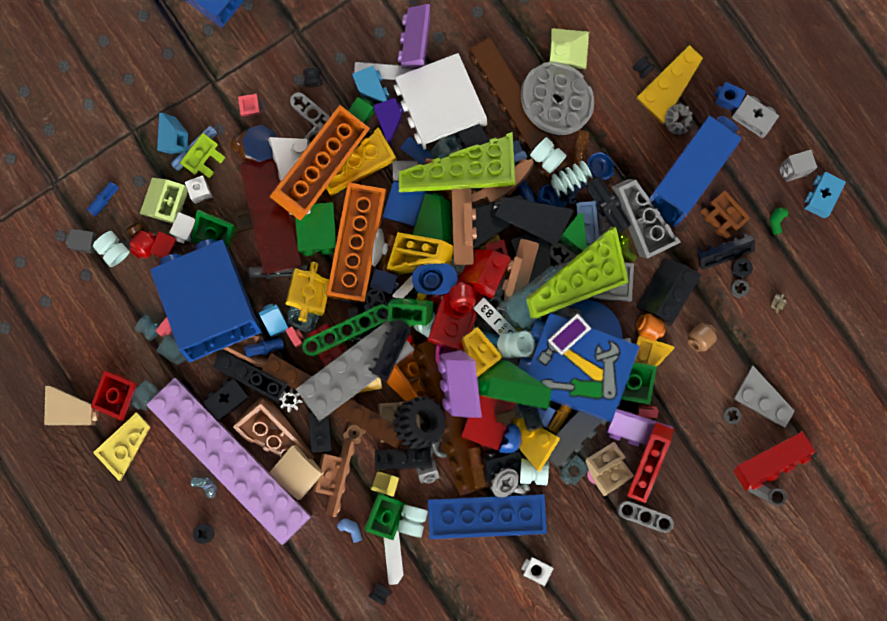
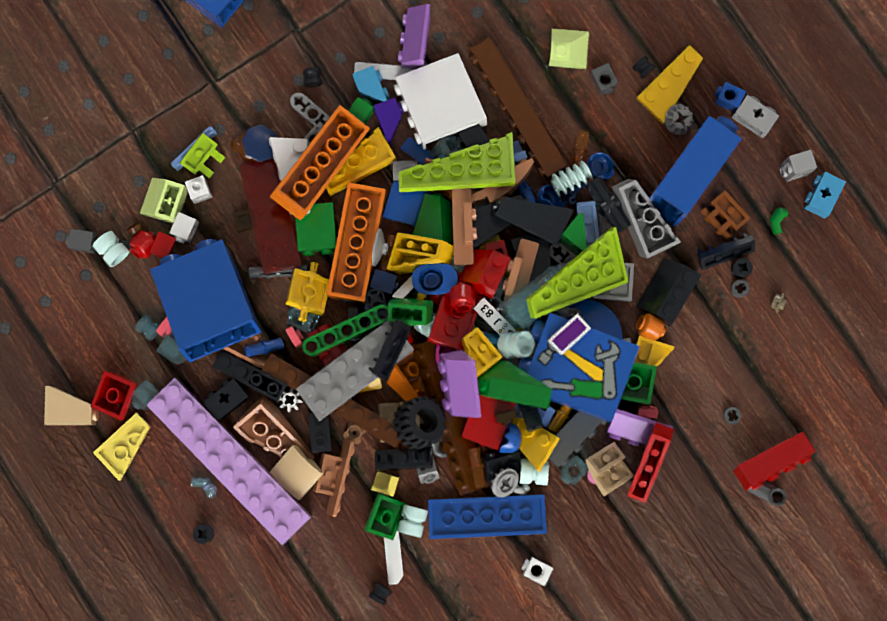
blue axle [86,182,119,217] -> none
dark azure slope [157,113,188,154] -> none
green slope [191,210,237,249] -> none
coral plate [238,94,260,117] -> none
slope [259,304,289,337] -> none
medium blue arm [337,519,363,543] -> none
light grey plate [520,62,594,135] -> none
light aqua wheel [530,137,567,174] -> none
light grey beam [617,501,674,533] -> none
clear neon green arm [619,235,638,263] -> none
medium nougat head [688,323,717,352] -> none
light grey wing [733,366,794,428] -> none
none -> dark grey brick [589,63,618,95]

